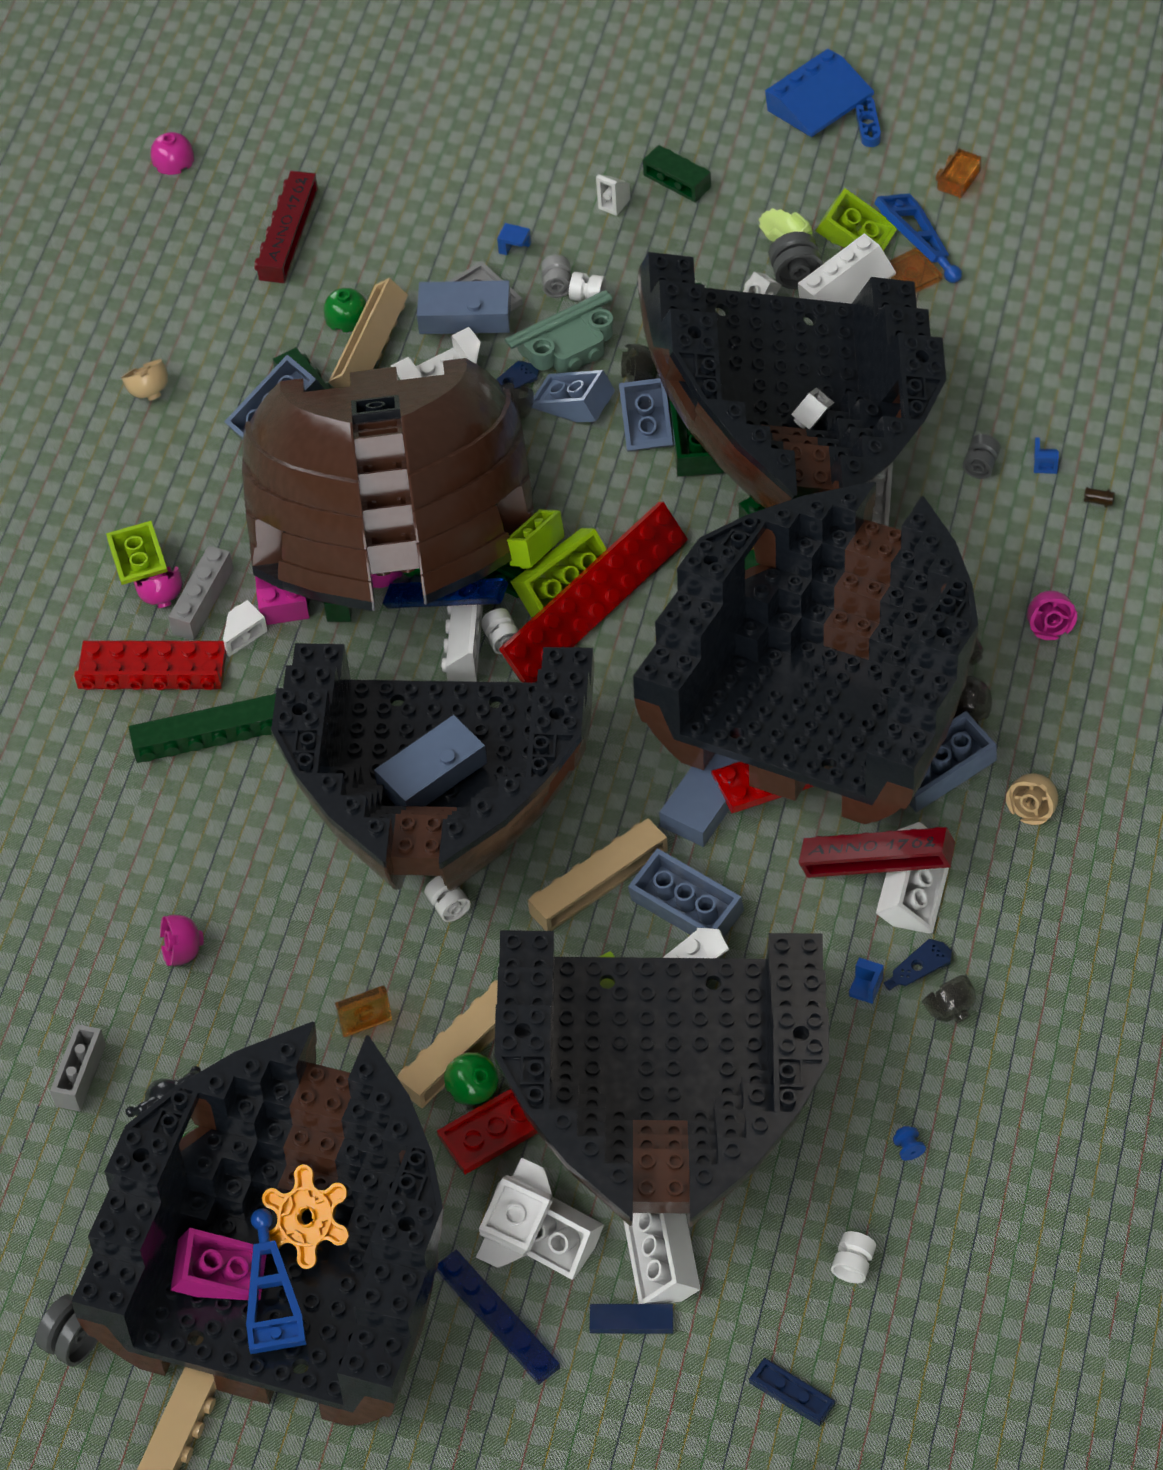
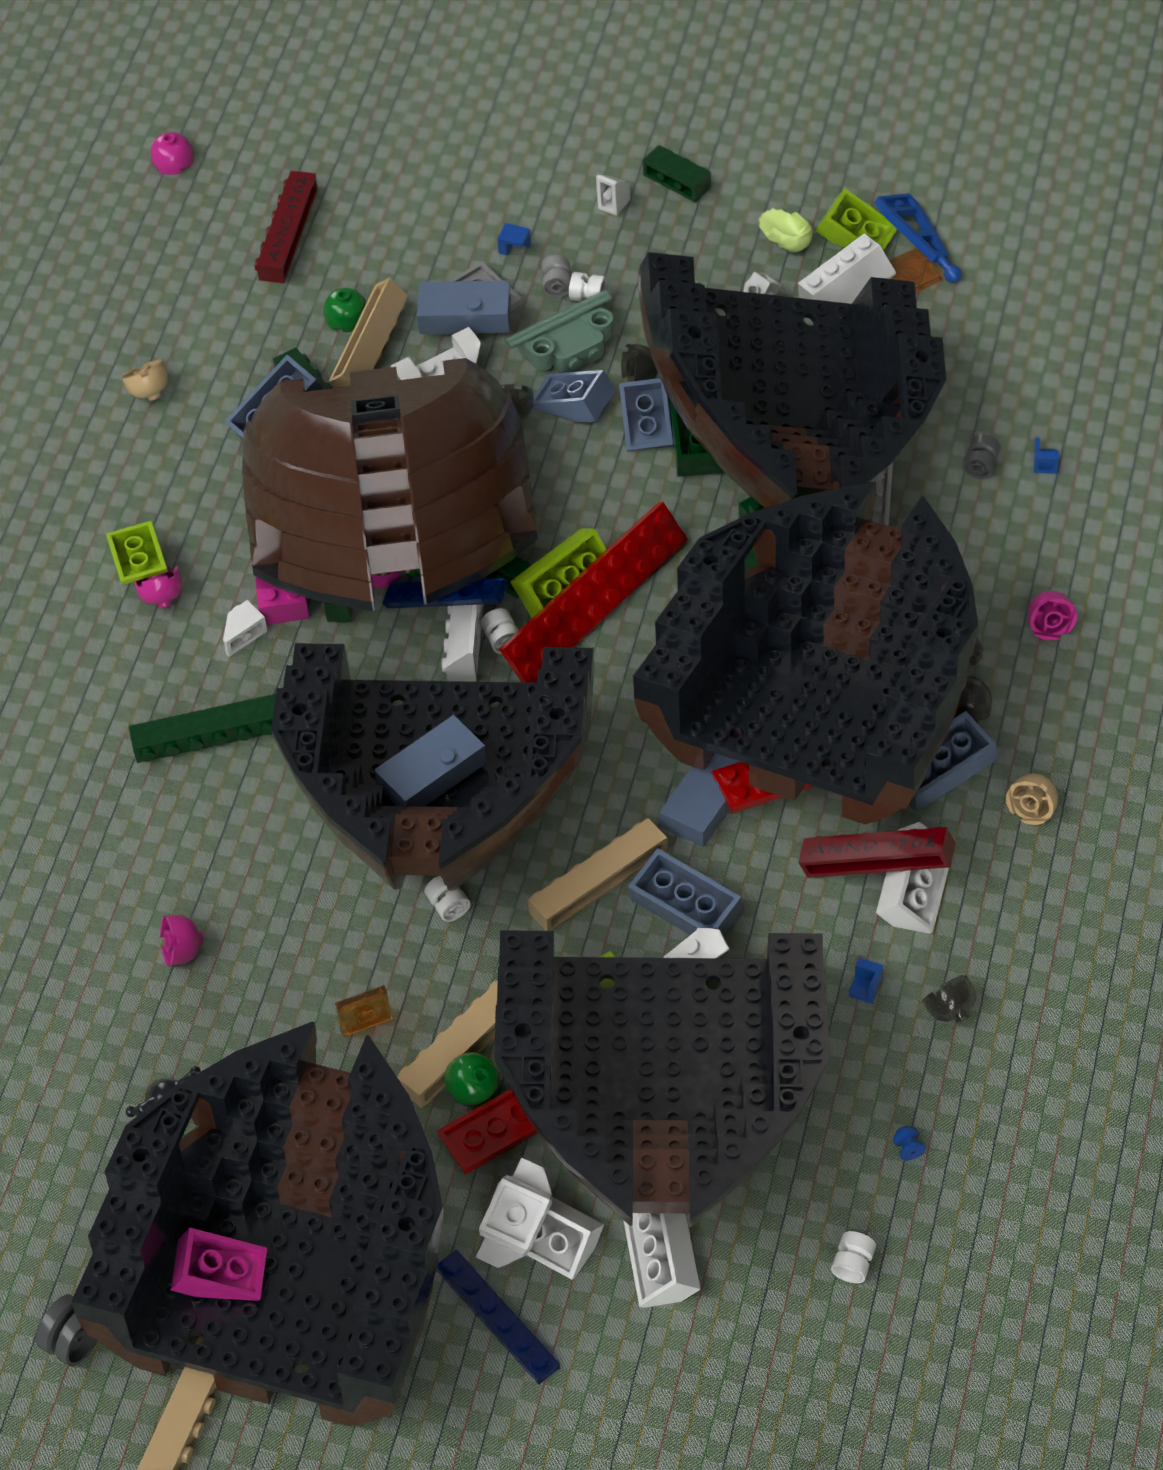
light grey brick [50,1024,106,1112] -> none
red bracket [74,641,226,690] -> none
light grey brick [168,546,234,640] -> none
blue plate [246,1208,307,1354] -> none
light orange plate [262,1165,350,1269] -> none
dark blue piece [496,360,539,392] -> none
lime brick [507,509,565,569] -> none
dark blue tile [589,1304,673,1334] -> none
dark blue tile [749,1358,835,1427] -> none
blue slope [765,48,874,137] -> none
dark grey wheel [768,232,823,289] -> none
white slope [791,387,834,429] -> none
blue beam [855,96,881,147] -> none
dark blue piece [884,939,952,991] -> none
clear orange brick [936,148,982,198] -> none
dark brown pin [1084,487,1115,508] -> none

